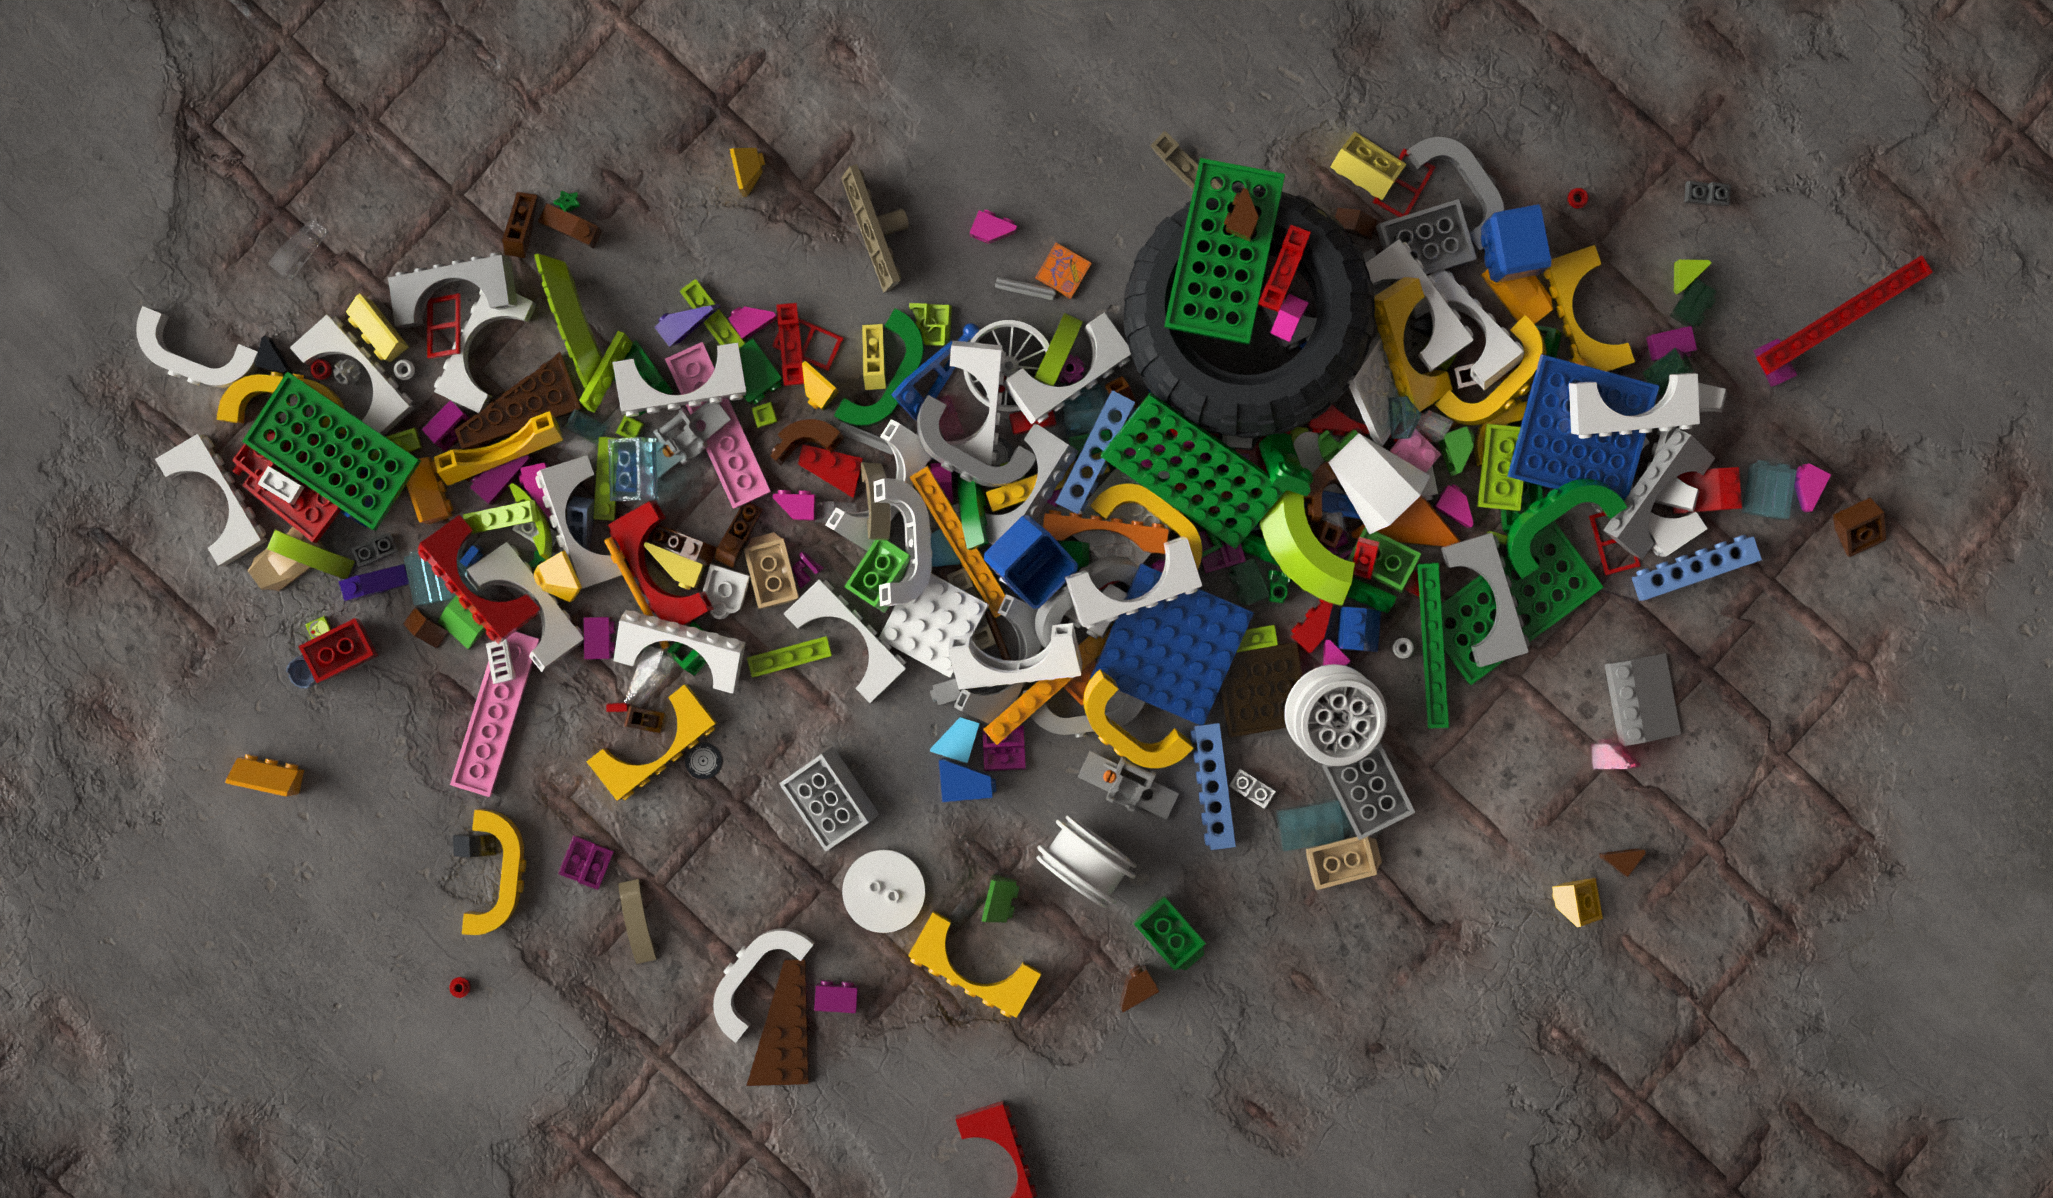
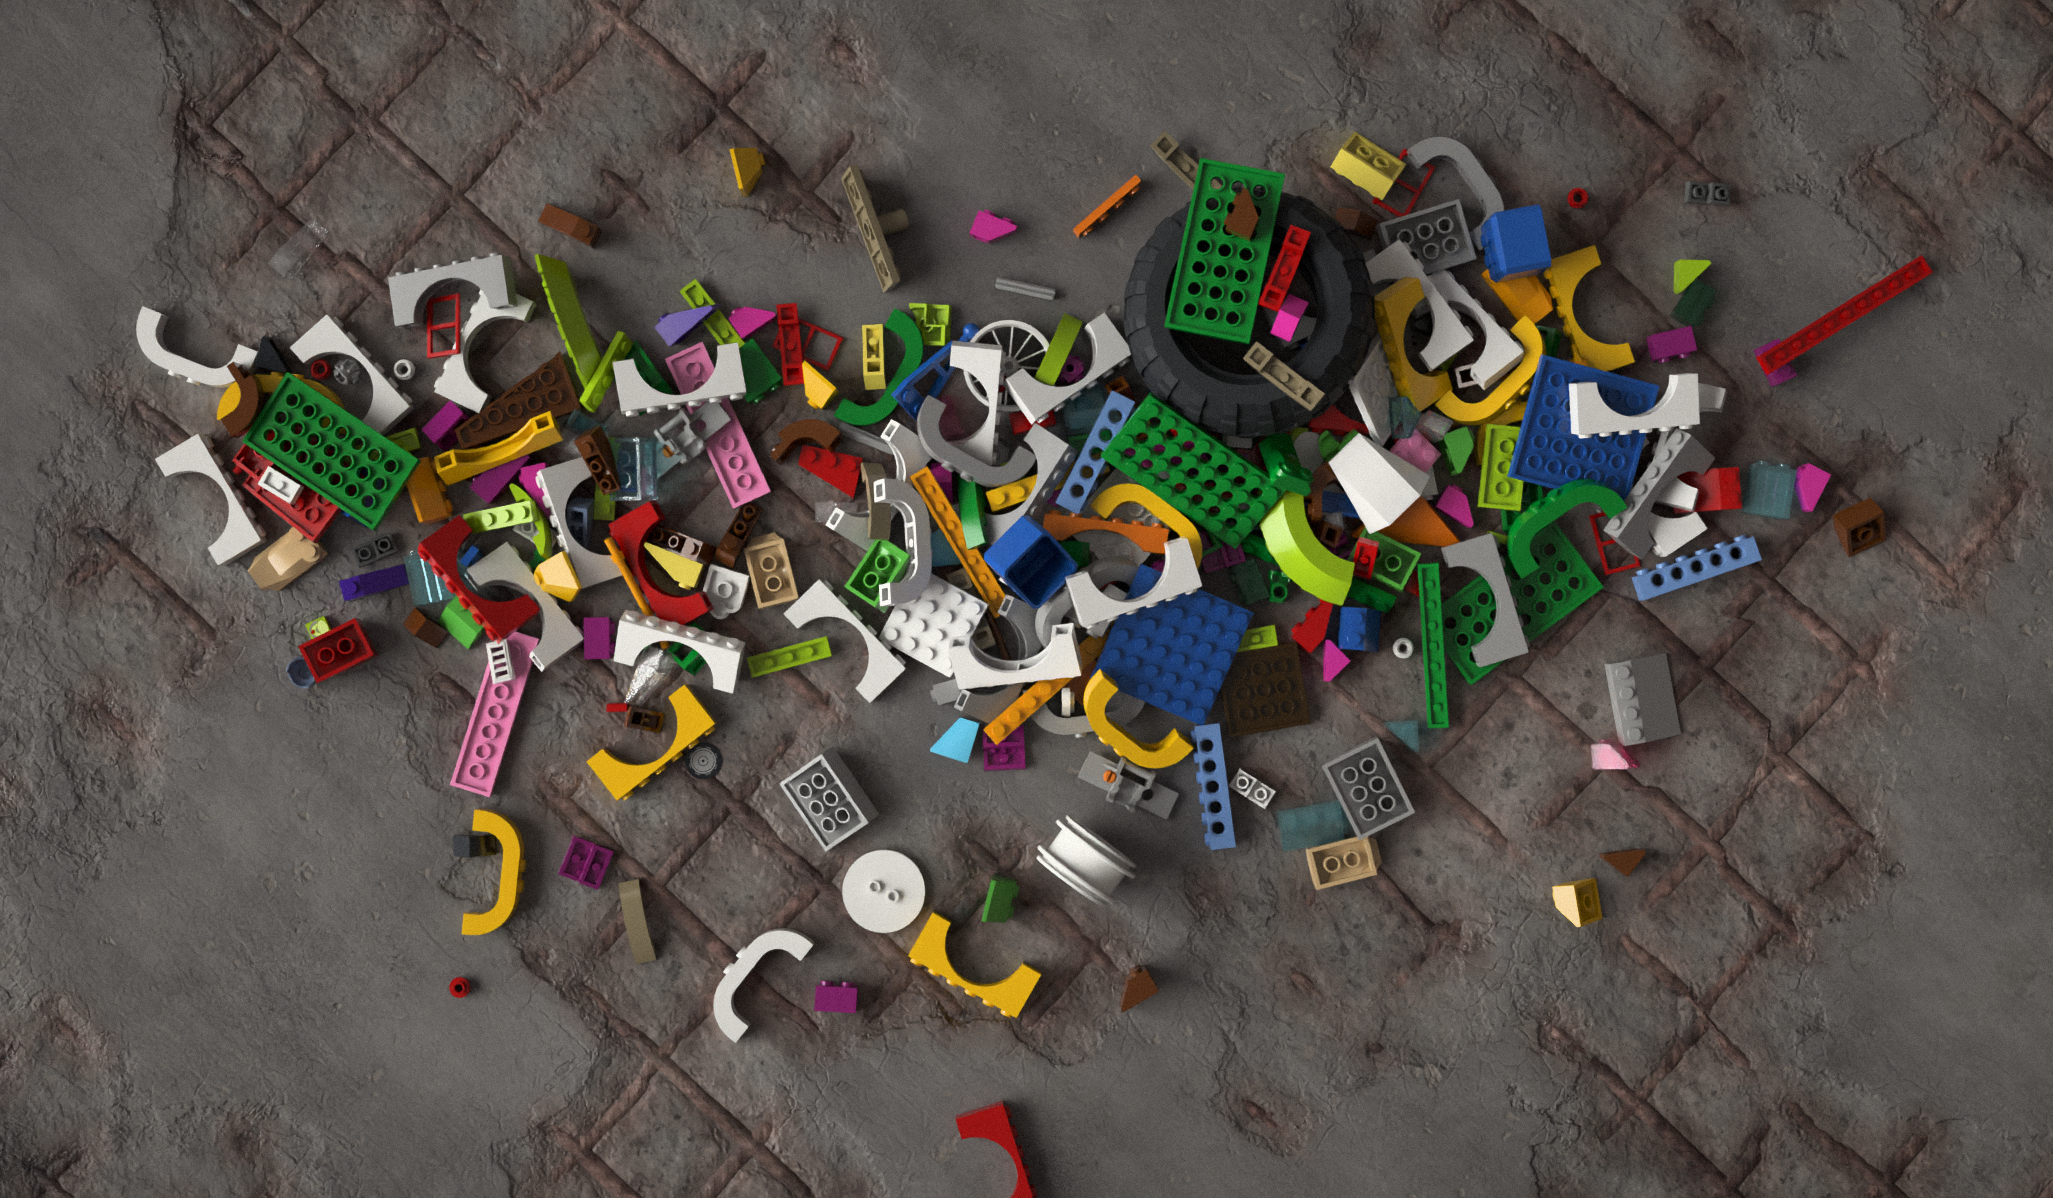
light orange slope [225,754,304,797] -> none
lime slope [267,529,355,579] -> none
light yellow slope [346,293,409,362] -> none
reddish brown slope [502,192,538,258] -> none
green plate [554,191,580,212] -> none
lime tile [616,415,644,443] -> none
reddish brown wing [746,959,809,1086] -> none
lime tile [751,402,778,428] -> none
dark pink slope [773,490,816,521] -> none
magenta piece [792,551,824,589] -> none
blue slope [939,758,997,802] -> none
orange tile [1035,243,1092,299] -> none
green slope [1133,896,1206,971] -> none
white wheel [1285,664,1387,766] -> none
clear green brick [1643,347,1695,396] -> none
none -> reddish brown arch [220,362,264,438]
none -> reddish brown slope [574,426,621,496]
none -> white plate [1061,688,1074,717]
none -> orange plate [1073,175,1141,238]
none -> dark tan slope [1243,341,1325,411]
none -> clear light blue slope [1382,720,1419,753]

